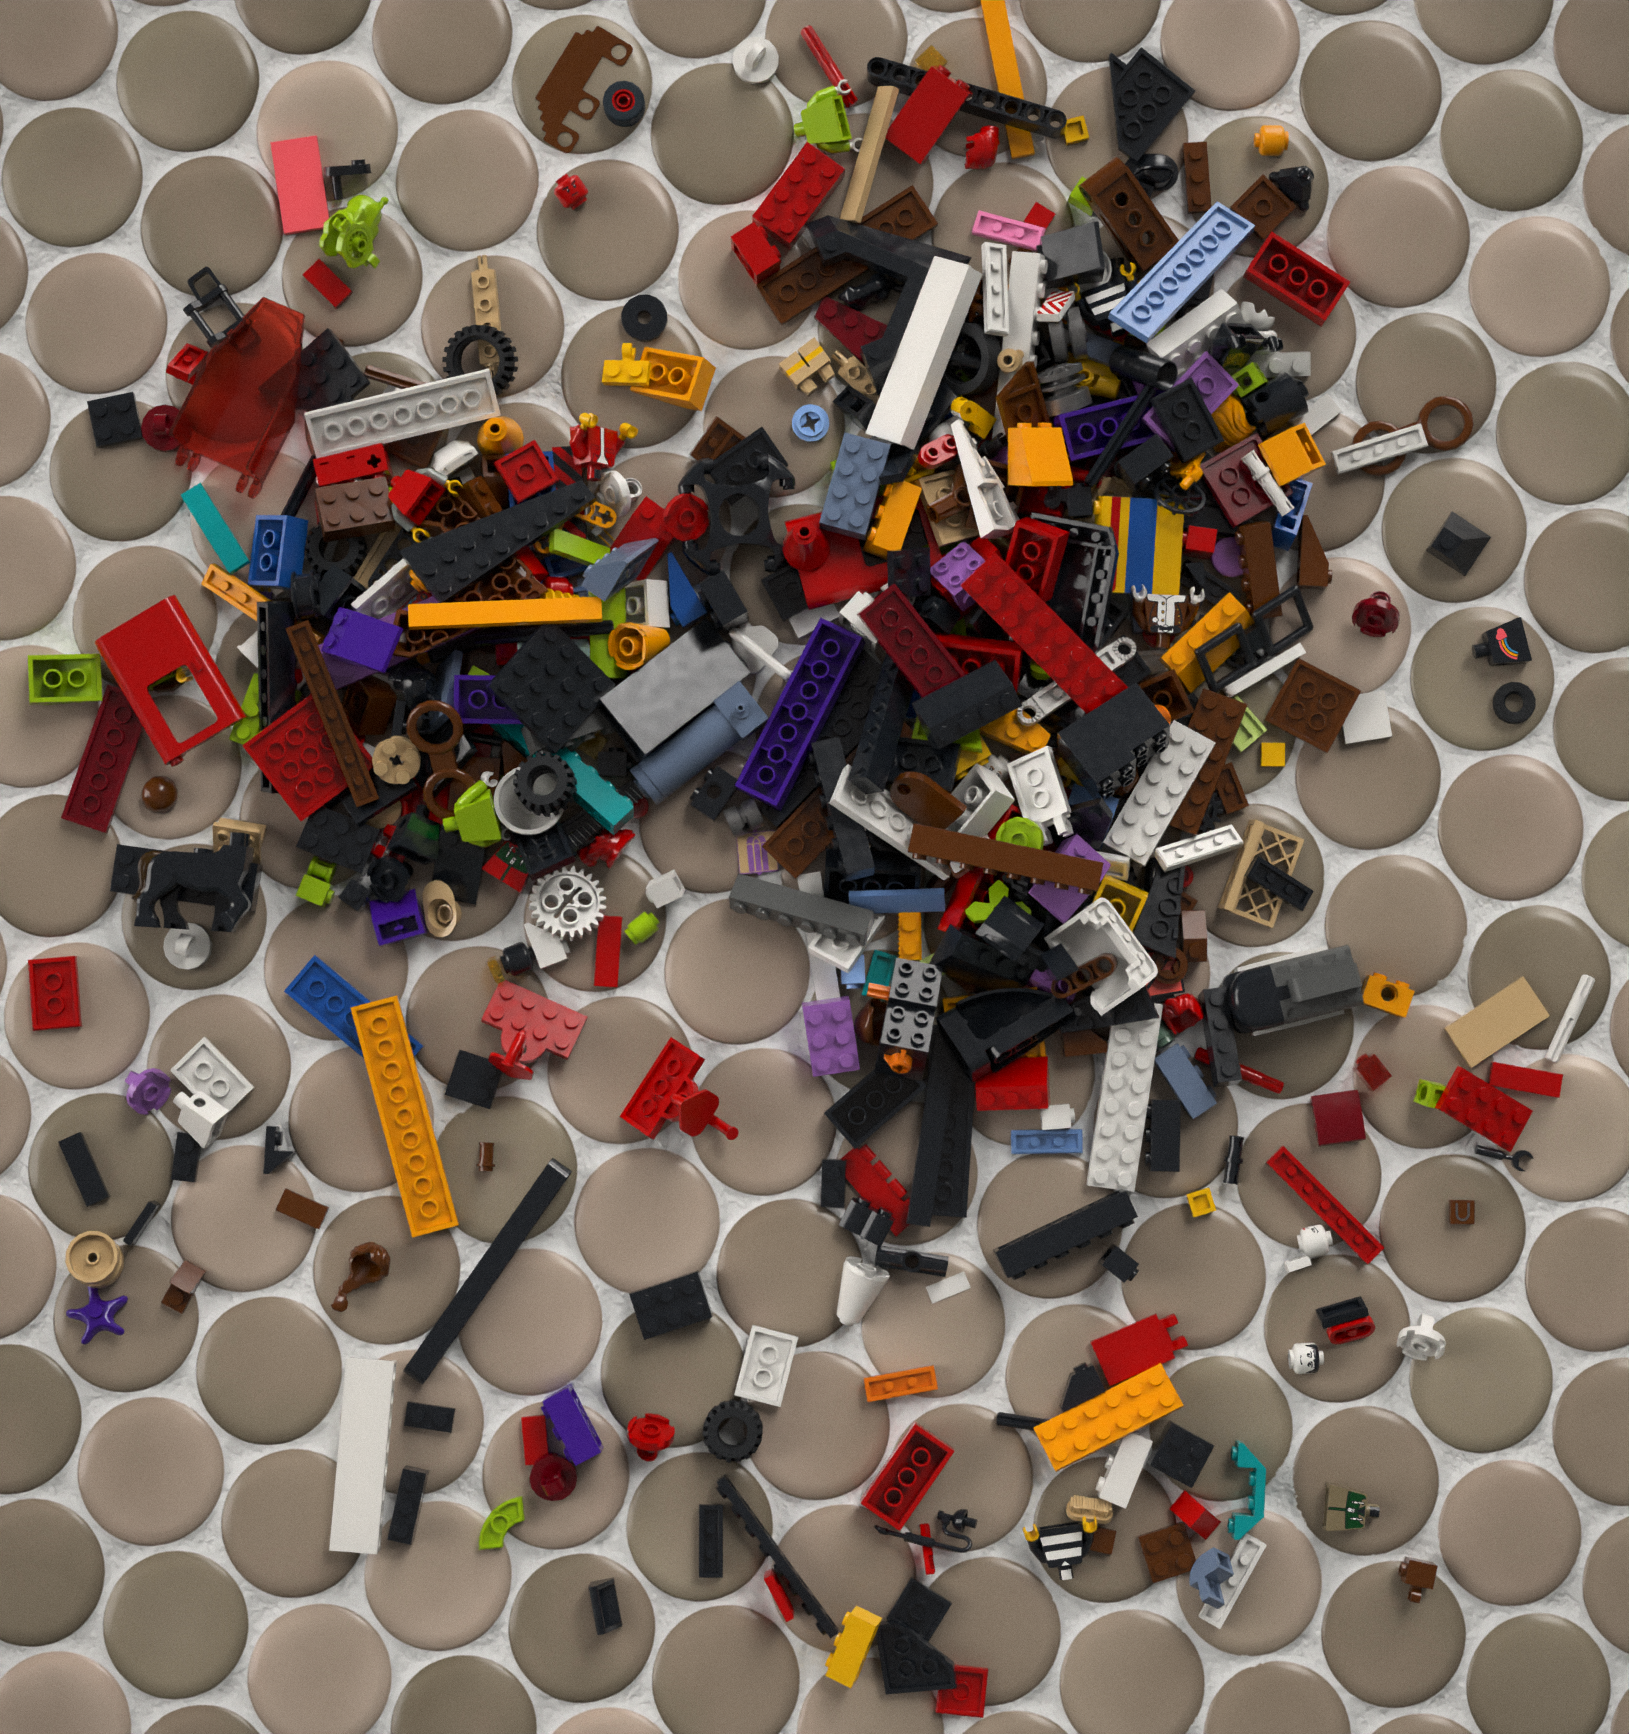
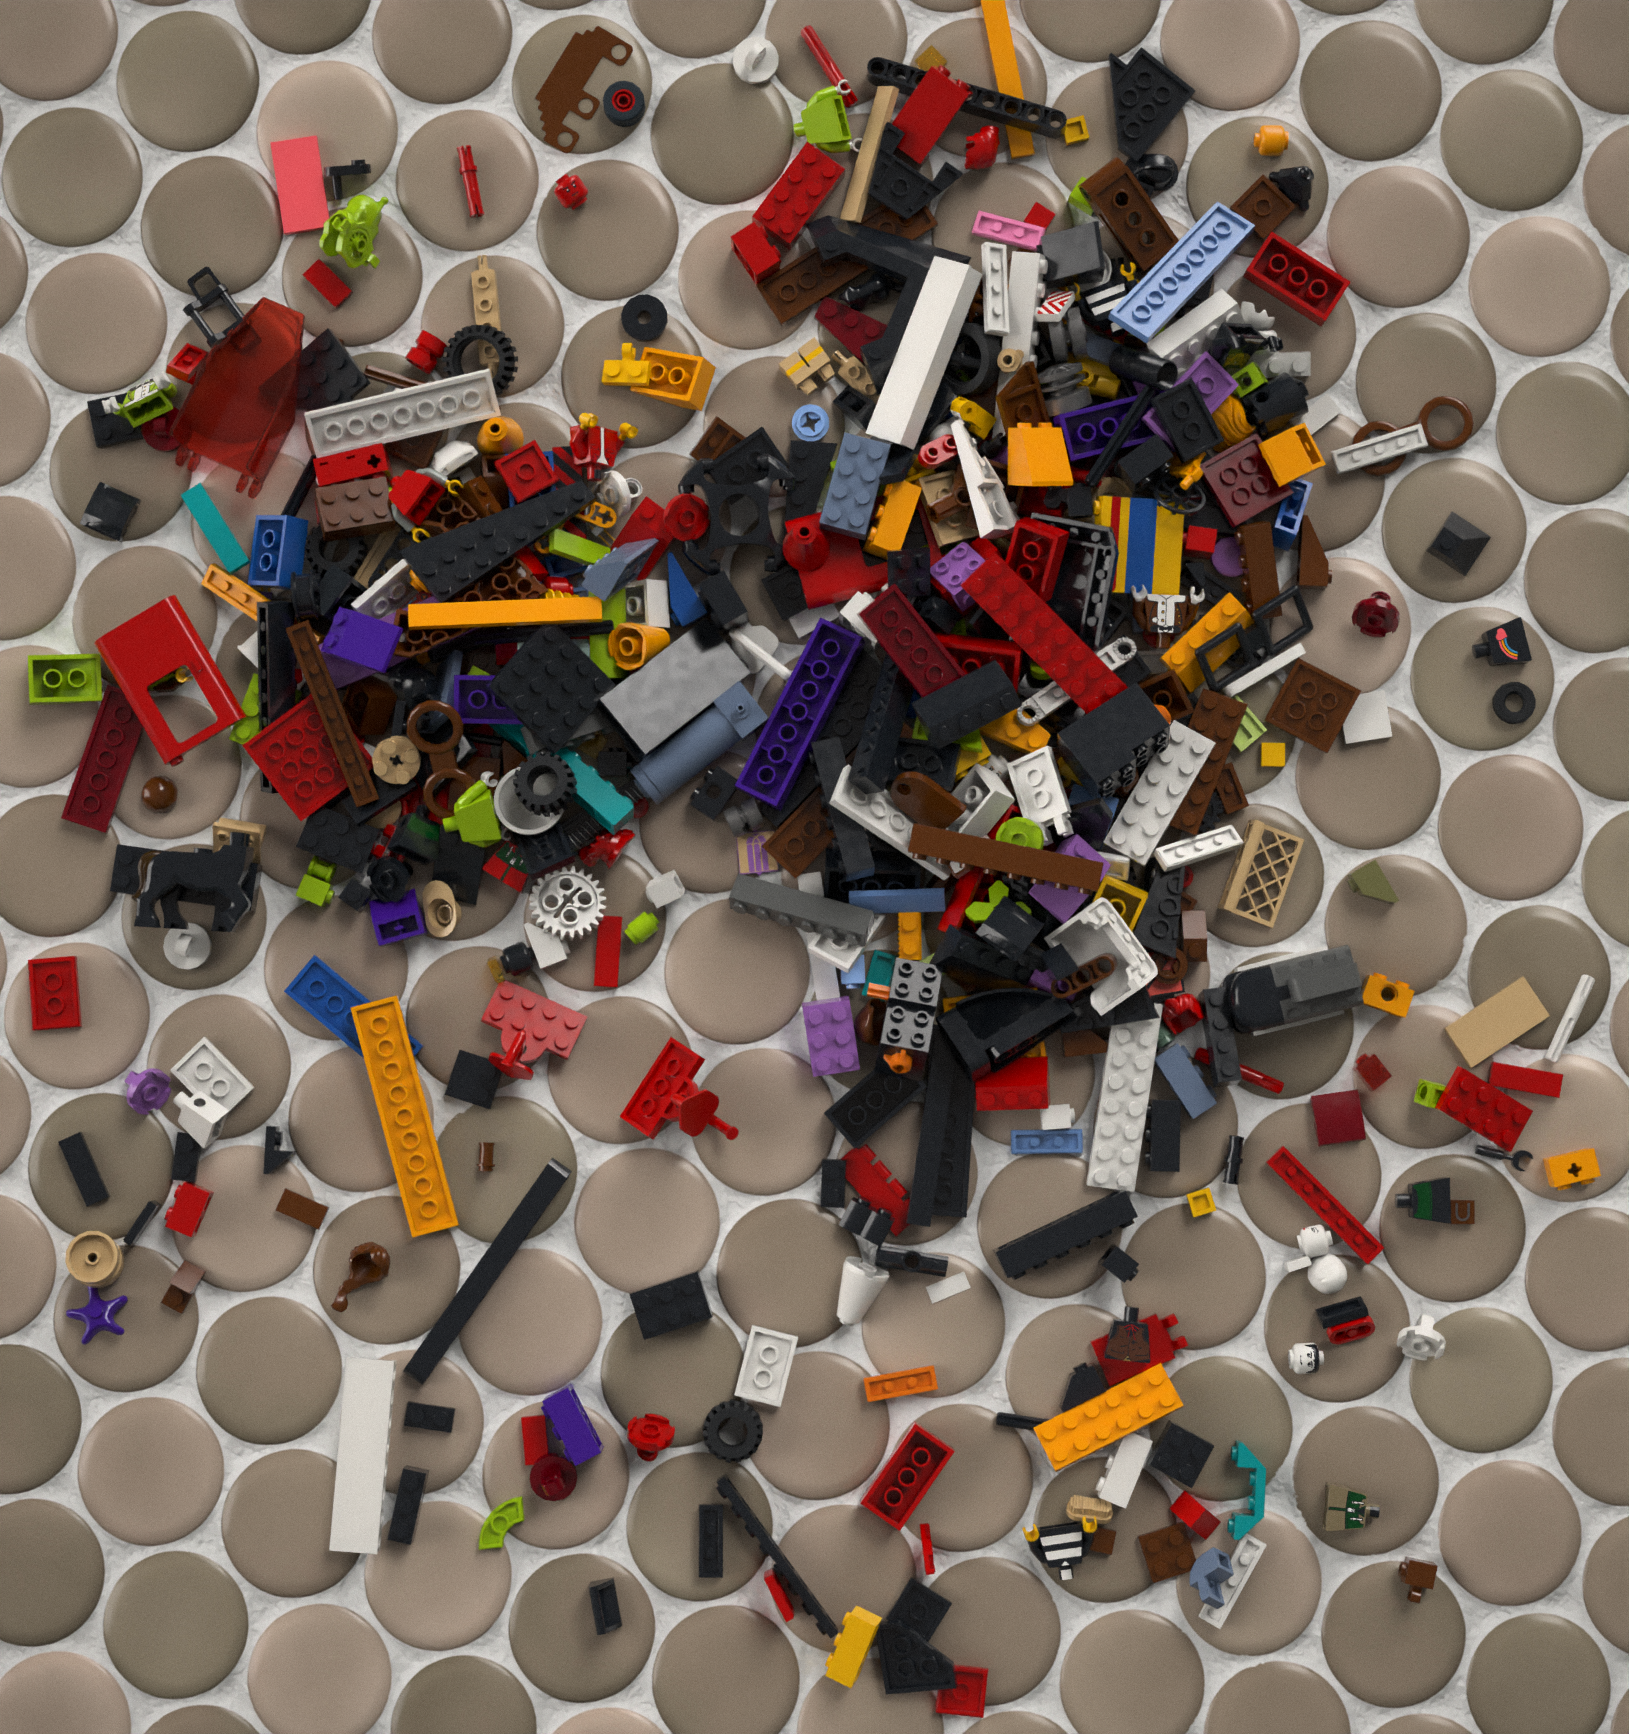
black piece [874,1509,978,1553] -> none
reddish brown plate [1182,141,1212,214] -> none
white pin [1241,450,1295,516] -> none
black tile [1244,856,1314,911] -> none
none -> black slope [80,482,141,542]
none -> lime torso [101,371,177,428]
none -> red brick [164,1181,214,1237]
none -> red wheel [405,330,448,375]
none -> red pin [456,145,485,218]
none -> black wing [784,440,837,534]
none -> black wing [867,122,963,220]
none -> torso [1103,1306,1150,1363]
none -> white hair [1308,1254,1347,1294]
none -> olive slope [1347,860,1399,904]
none -> black torso [1395,1177,1451,1223]
none -> light orange brick [1543,1148,1601,1190]

